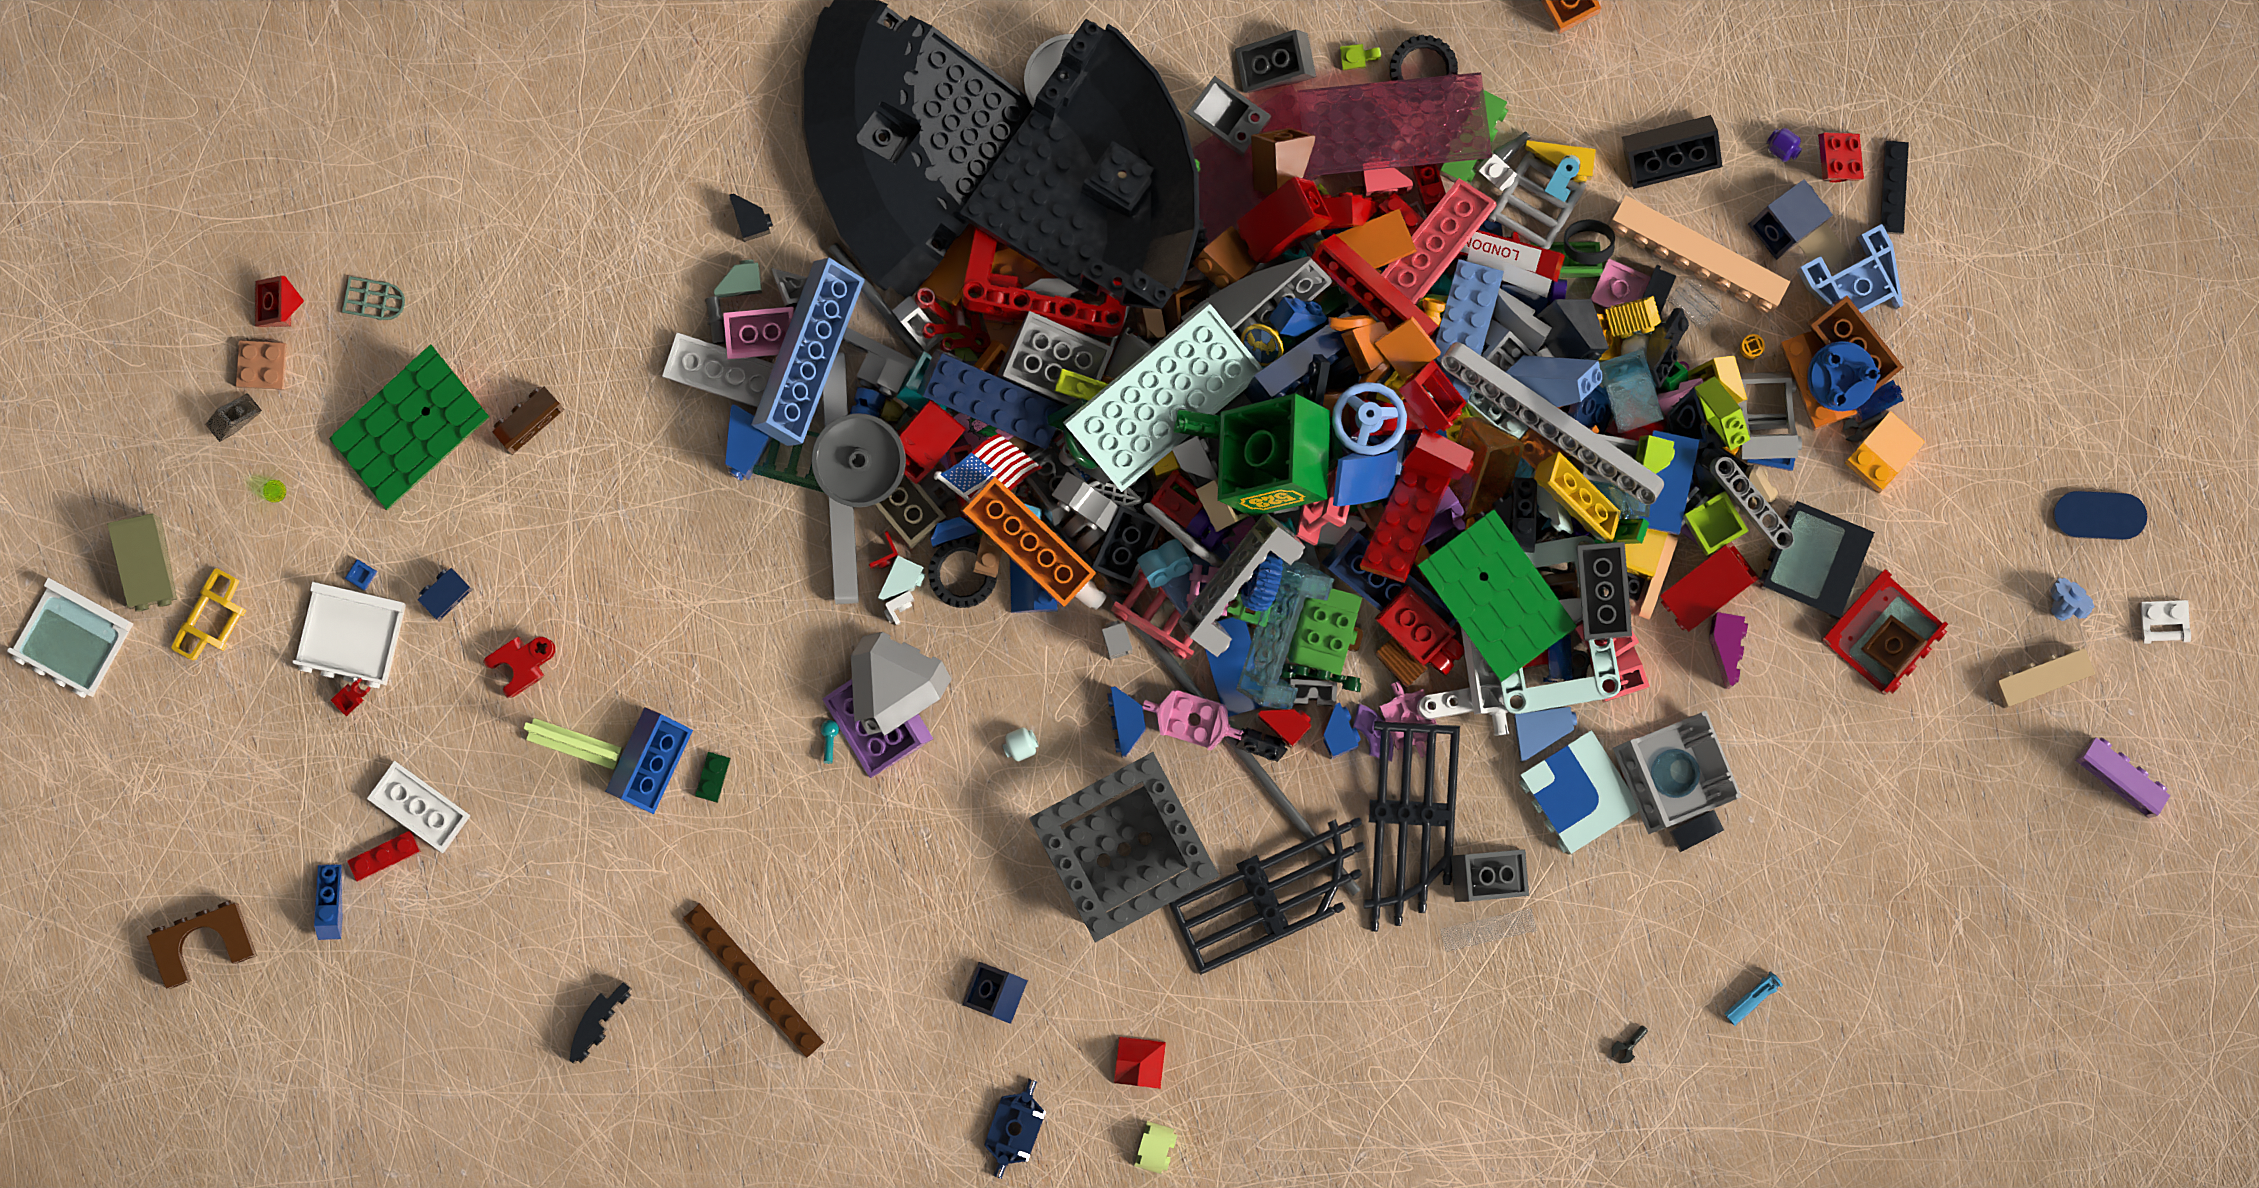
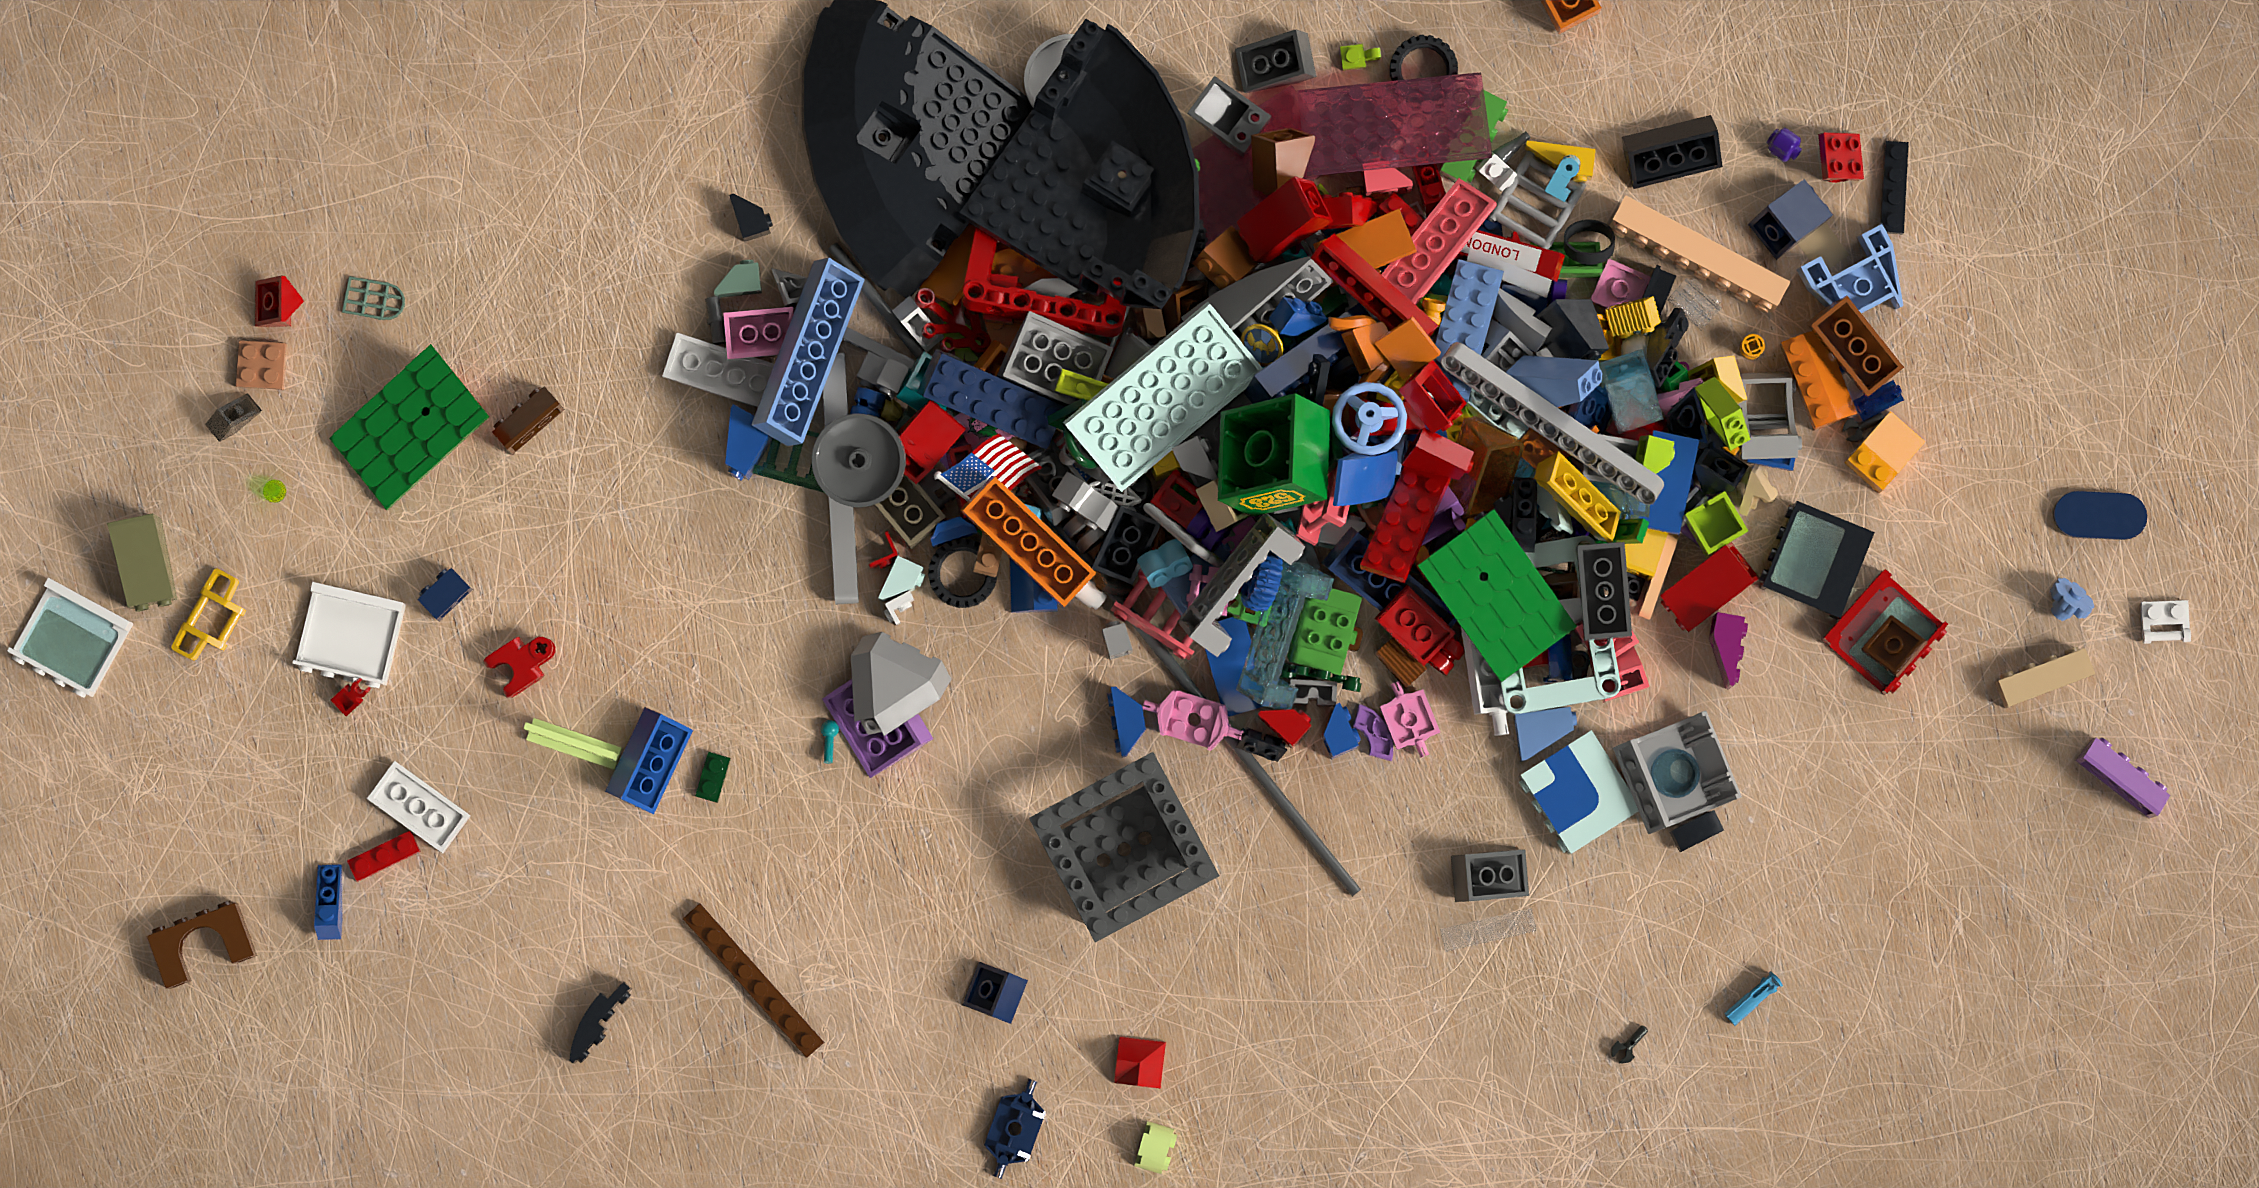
blue tile [345,559,378,591] -> none
light aqua head [1002,727,1039,761] -> none
black piece [1168,817,1366,975] -> none
green hinge [1173,409,1221,439] -> none
black piece [1364,721,1460,932] -> none
white plate [1417,688,1474,719] -> none
light grey beam [1710,457,1794,549] -> none
blue piece [1807,341,1880,411] -> none

